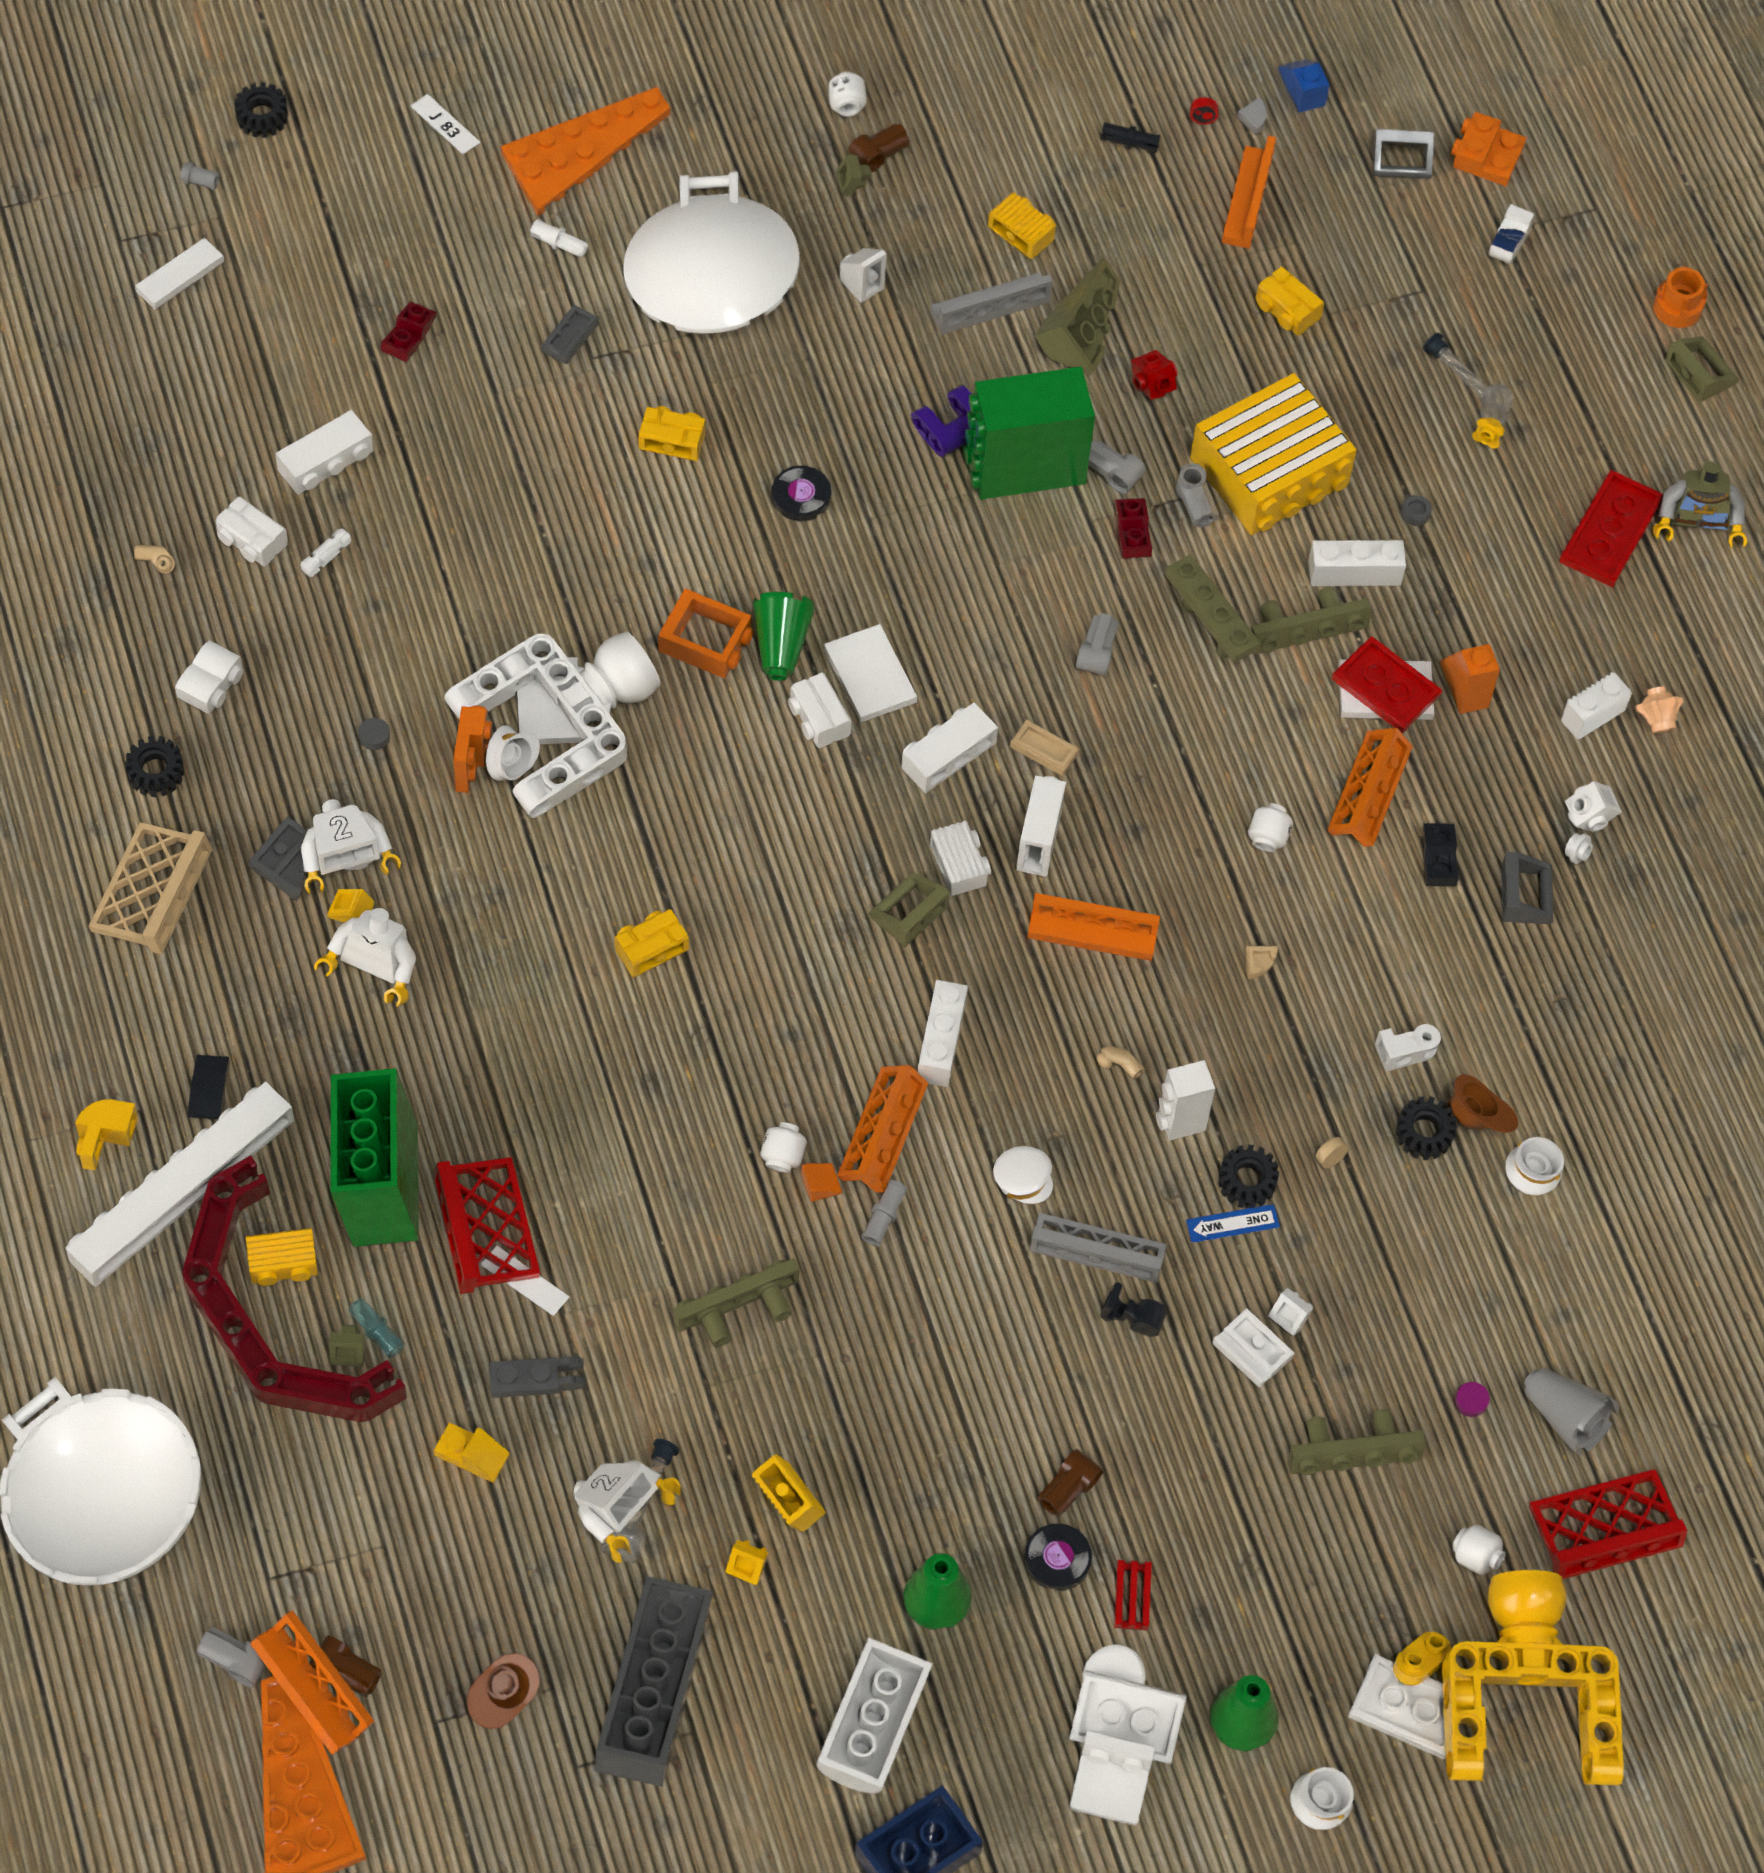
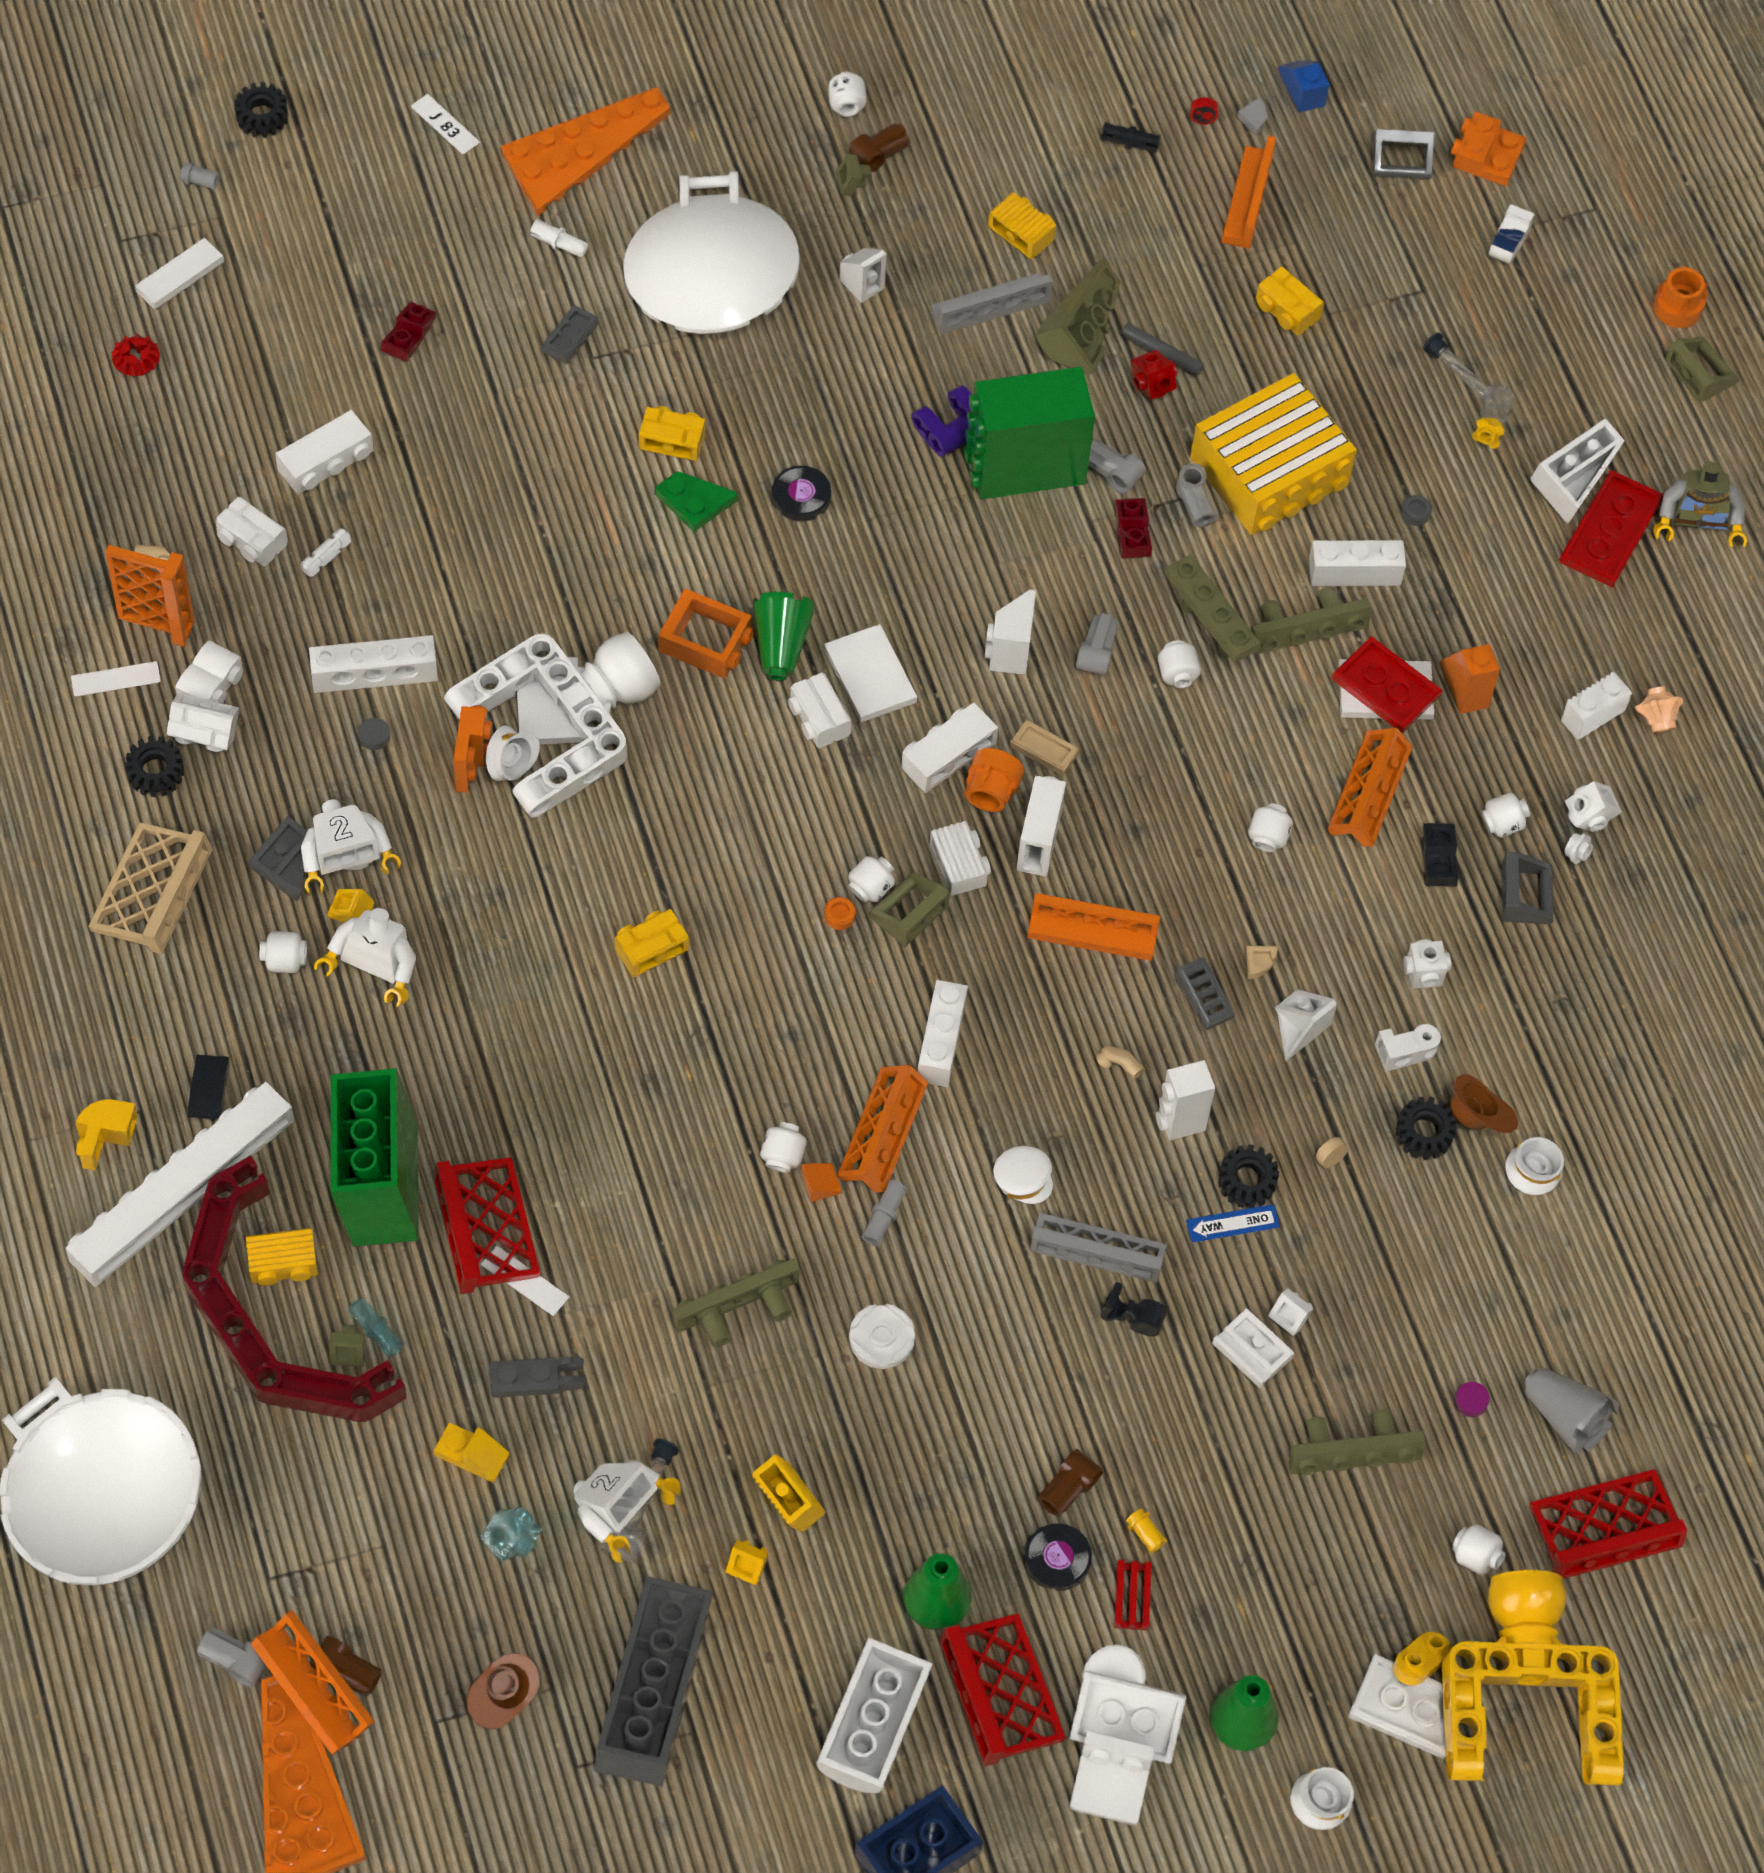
none -> white sticker [71,661,161,696]
none -> orange fence [105,544,195,647]
none -> red gear [111,333,160,376]
none -> white brick [166,692,240,752]
none -> white head [259,931,307,973]
none -> white brick [309,635,438,693]
none -> clear light blue brick [480,1506,542,1561]
none -> green wing [654,471,738,532]
none -> orange tile [824,897,856,930]
none -> white head [848,856,895,903]
none -> white tile [849,1304,915,1369]
none -> red fence [939,1613,1066,1767]
none -> orange piece [964,748,1025,812]
none -> white slope [984,590,1036,675]
none -> dark grey piece [1121,322,1204,377]
none -> yellow pin [1126,1508,1167,1553]
none -> white head [1158,640,1201,688]
none -> dark grey slope [1175,957,1235,1030]
none -> white slope [1275,989,1337,1062]
none -> white brick [1403,939,1451,989]
none -> white head [1481,792,1530,838]
none -> white wedge [1530,418,1625,524]

